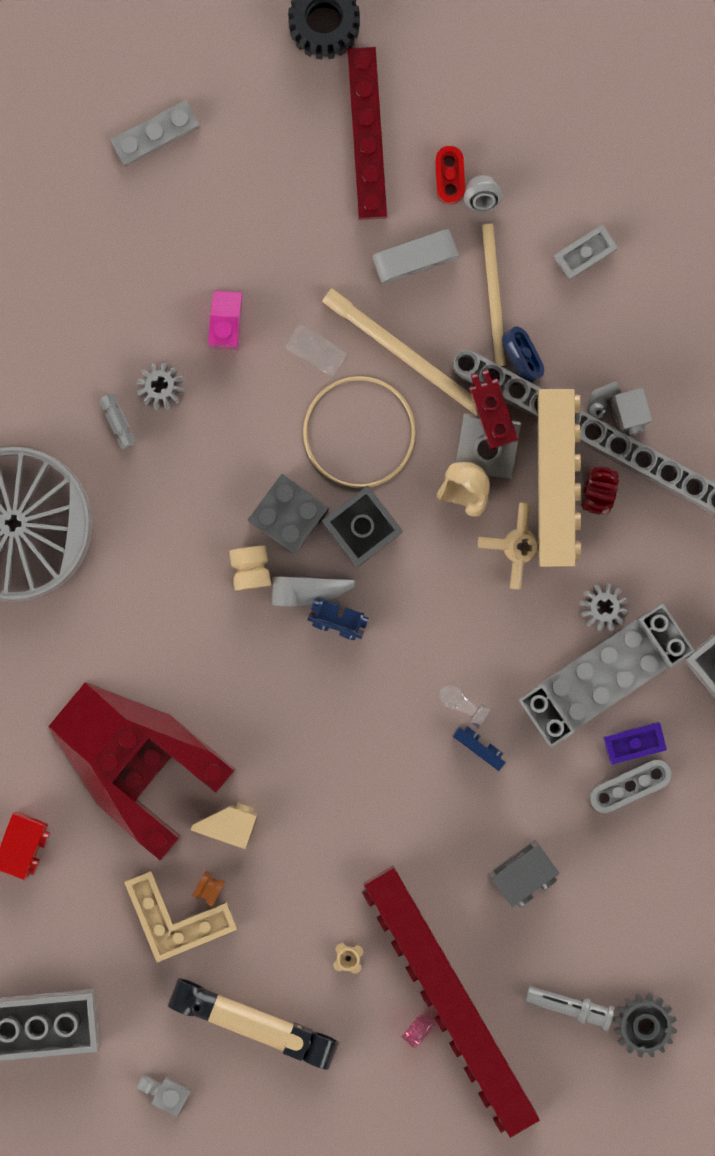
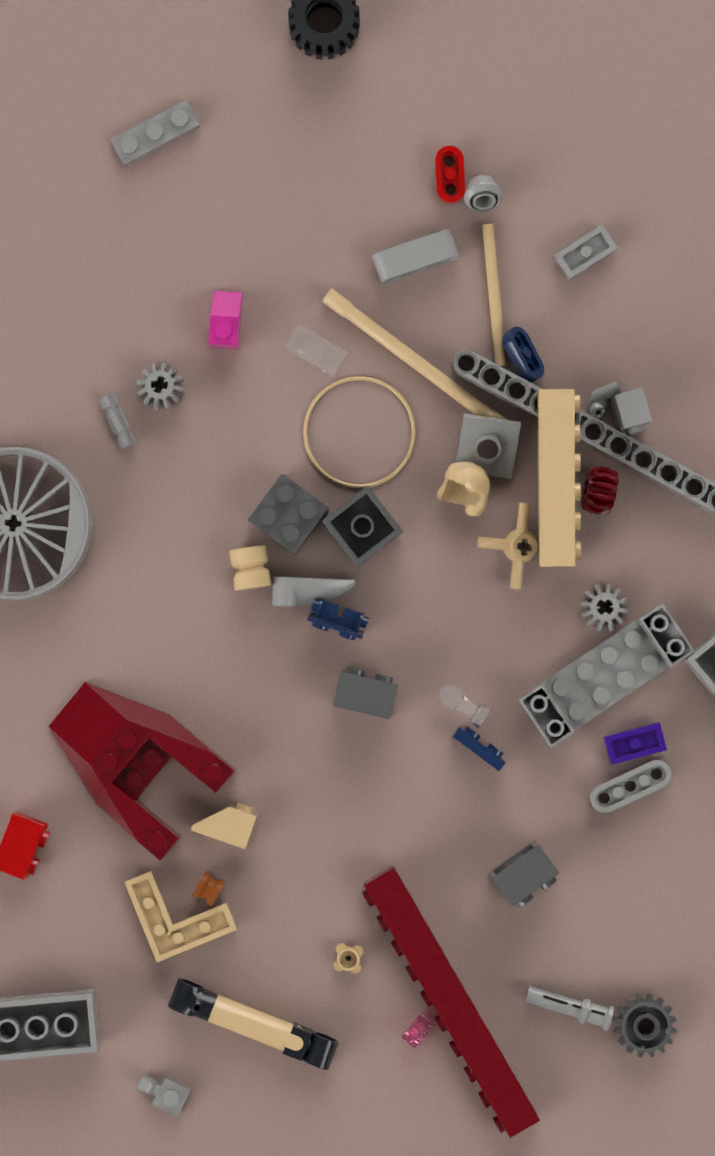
dark red plate [347,47,387,220] -> none
dark red hinge [469,369,518,450] -> none
none -> dark grey brick [333,667,398,719]

